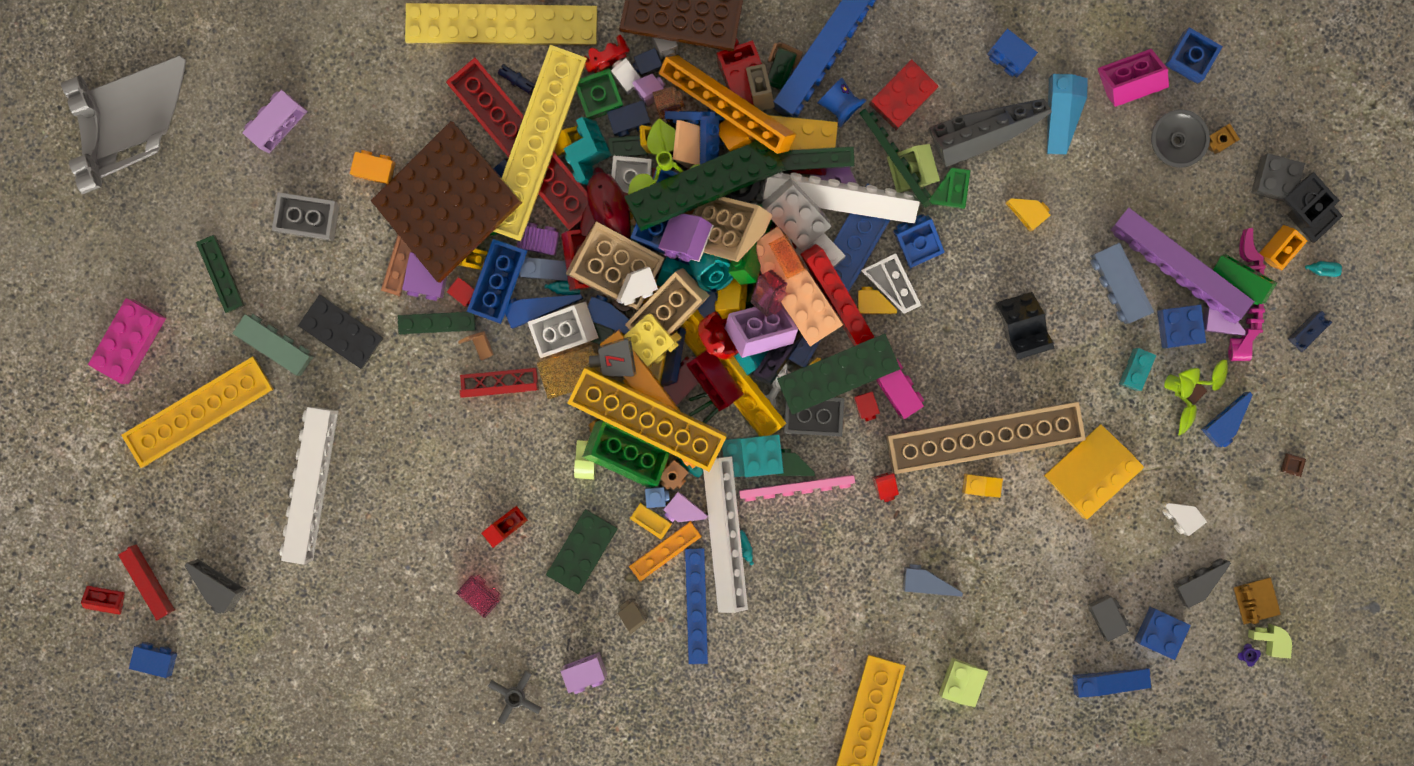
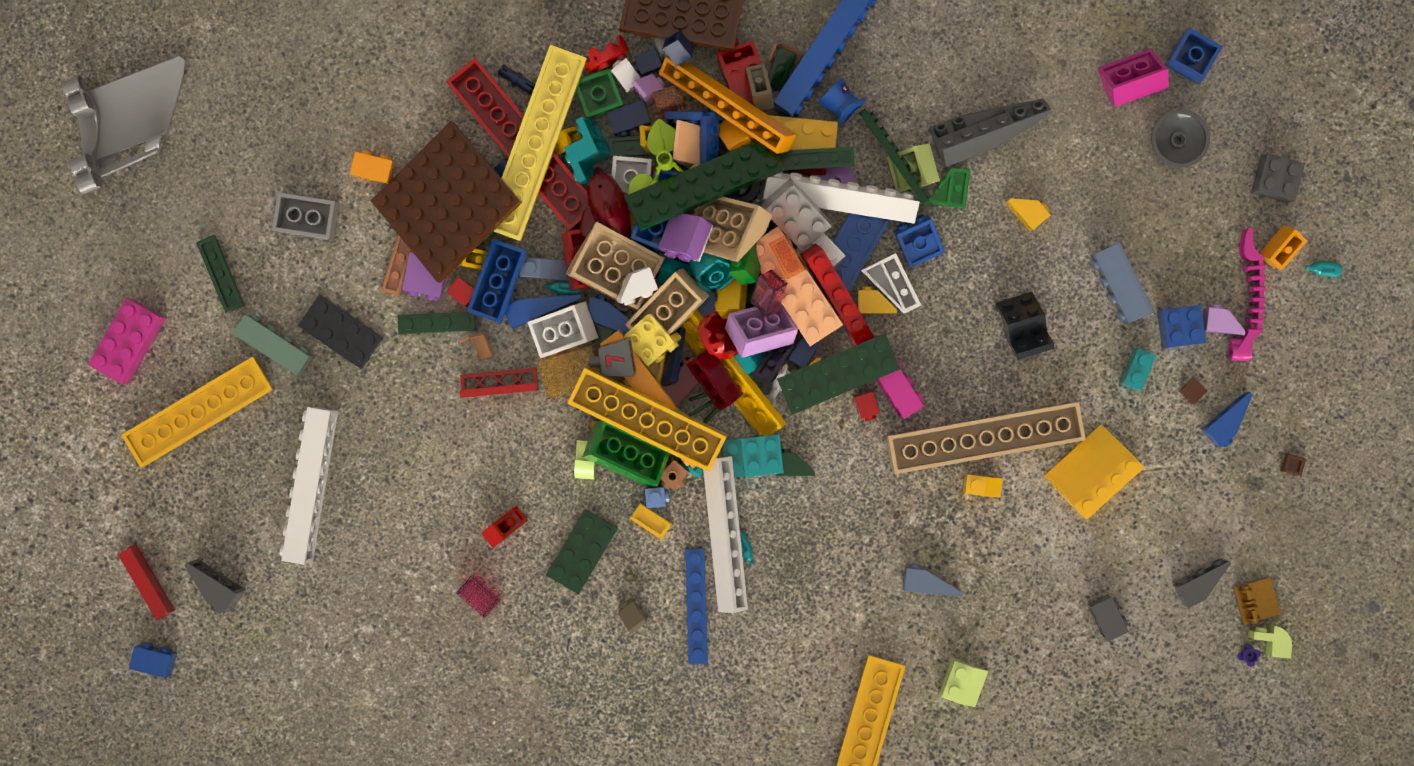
red slope [81,586,125,615] -> none
lavender brick [243,90,308,154] -> none
light yellow plate [405,3,597,46] -> none
dark grey bar [488,670,542,724] -> none
medium lavender brick [517,223,560,256] -> none
lavender brick [560,652,607,694] -> none
light orange tile [629,521,702,582] -> none
lavender slope [663,491,708,522] -> none
bright pink plate [739,475,855,502] -> none
dark grey brick [783,397,844,437] -> none
red brick [869,59,939,131] -> none
red slope [872,472,899,502] -> none
blue brick [987,28,1038,78] -> none
dark azure wedge [1047,74,1088,155] -> none
blue slope [1072,668,1151,698] -> none
medium lavender brick [1110,207,1255,324] -> none
blue brick [1134,607,1191,660] -> none
white slope [1160,502,1207,536] -> none
lime plant [1164,359,1228,436] -> none
pearl gold brick [1208,123,1240,154] -> none
green brick [1213,254,1278,305] -> none
black bracket [1283,172,1343,243] -> none
dark blue hinge [1288,311,1332,352] -> none
none -> dark blue brick [662,30,694,66]

